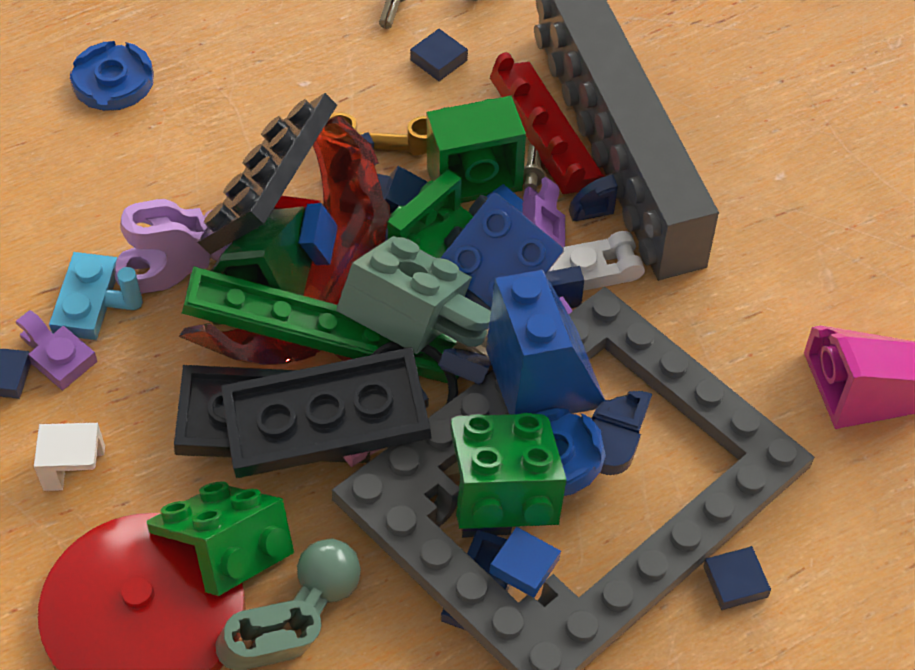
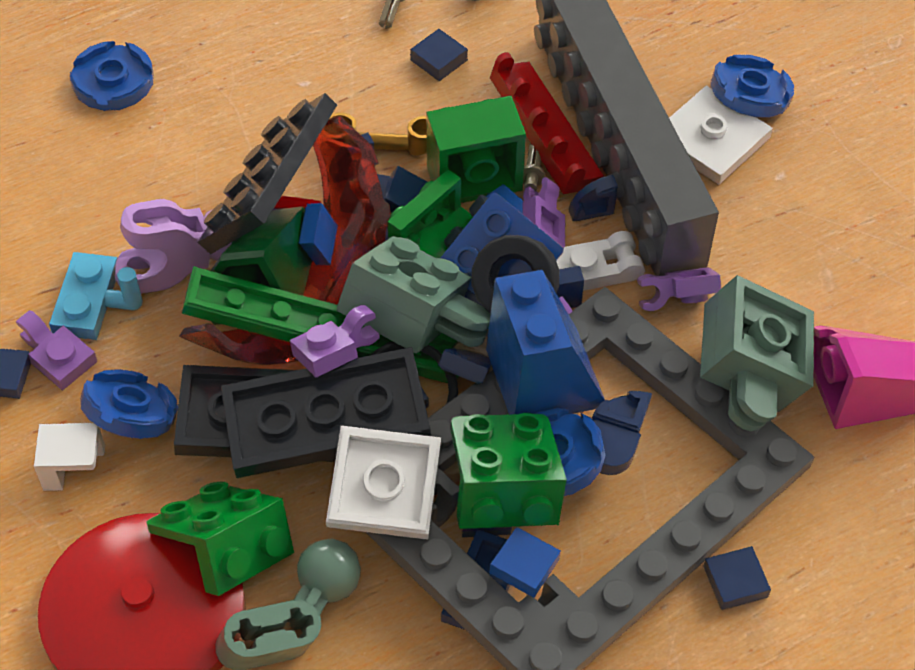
none -> blue tile [80,369,178,439]
none -> medium lavender plate [290,305,380,377]
none -> white plate [326,426,441,540]
none -> black tyre [471,235,560,313]
none -> medium lavender plate [637,267,721,311]
none -> white plate [669,86,773,185]
none -> sand green brick [700,275,814,431]
none -> blue tile [710,55,794,117]

